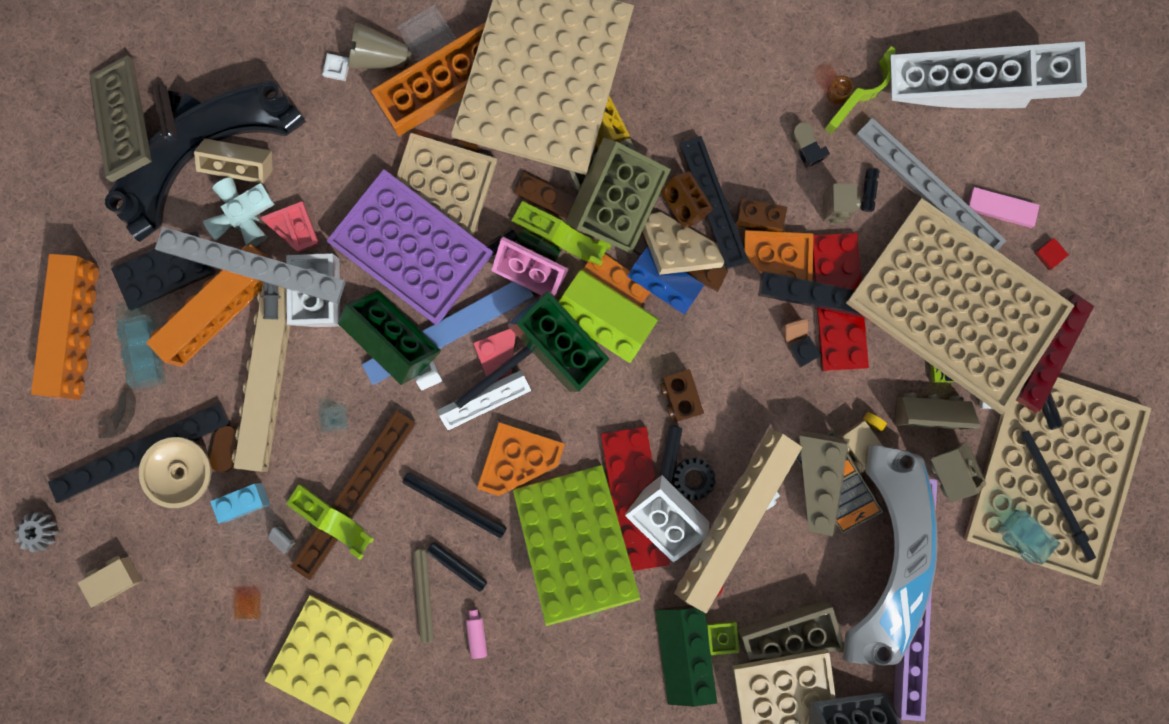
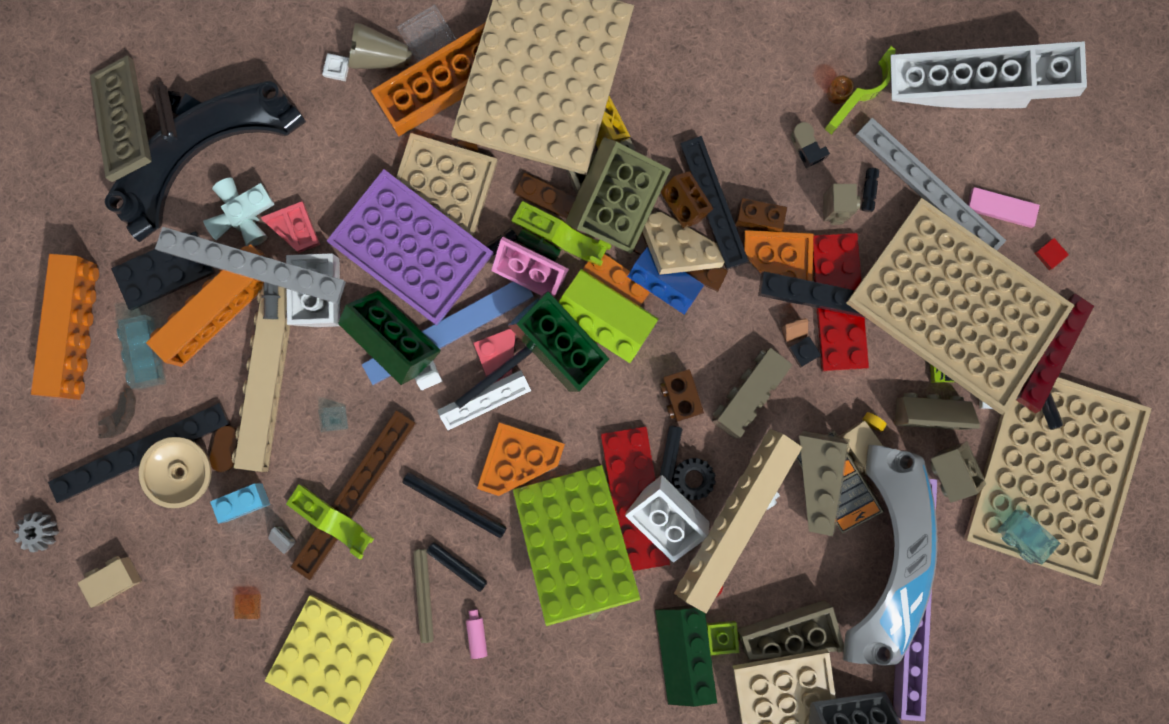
tan brick [194,139,273,184] -> none
black bar [1020,430,1096,561] -> none
none -> dark tan wedge [712,348,793,439]

